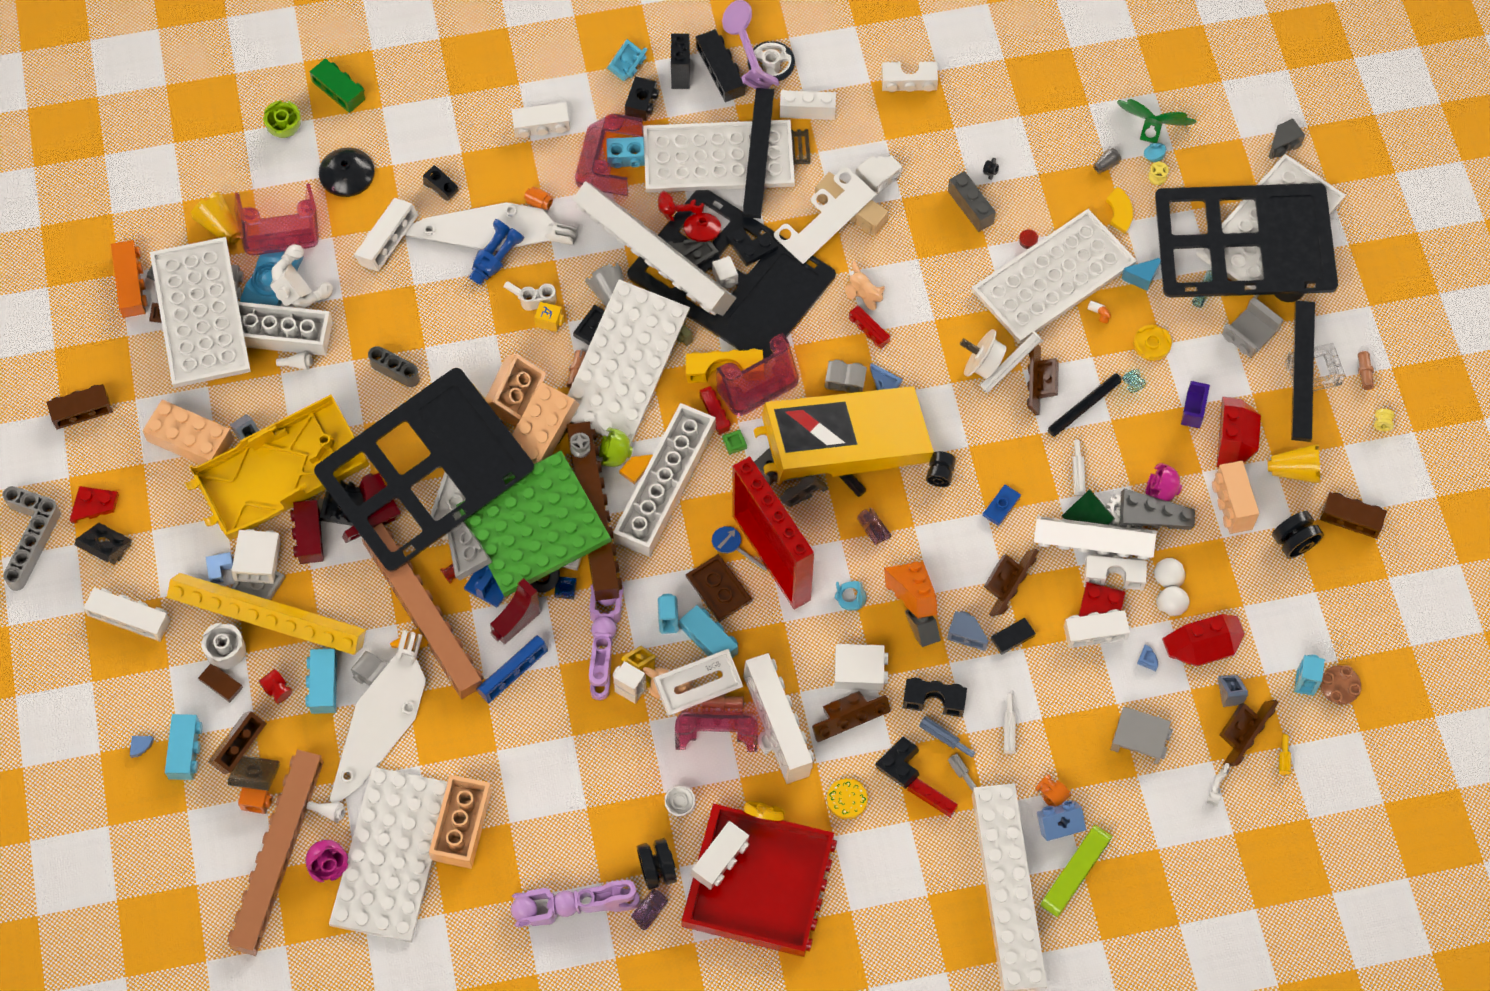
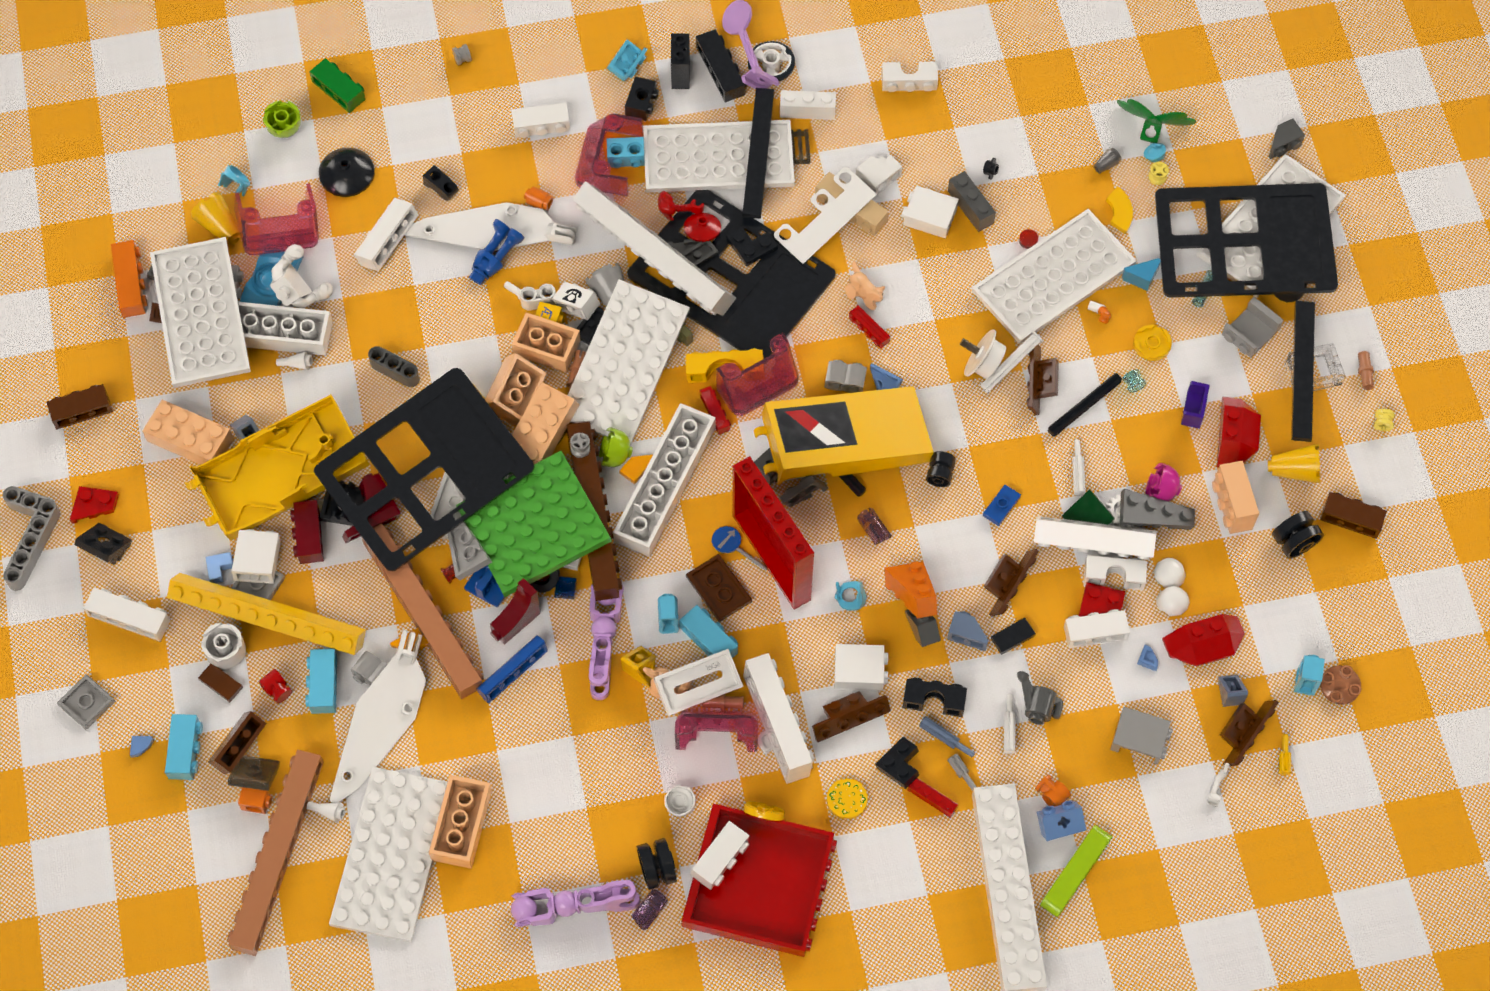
dark pink cylinder [305,840,348,882] -> none
white piece [613,661,646,704] -> none
white brick [712,256,738,289] -> none
bright green tile [722,430,747,455] -> none
none -> light grey tile [57,674,116,730]
none -> medium azure piece [218,165,250,196]
none -> light grey wheel [452,44,472,66]
none -> light nougat brick [511,313,581,373]
none -> white brick [552,282,600,320]
none -> white brick [901,185,959,239]
none -> dark grey piece [1017,671,1063,725]

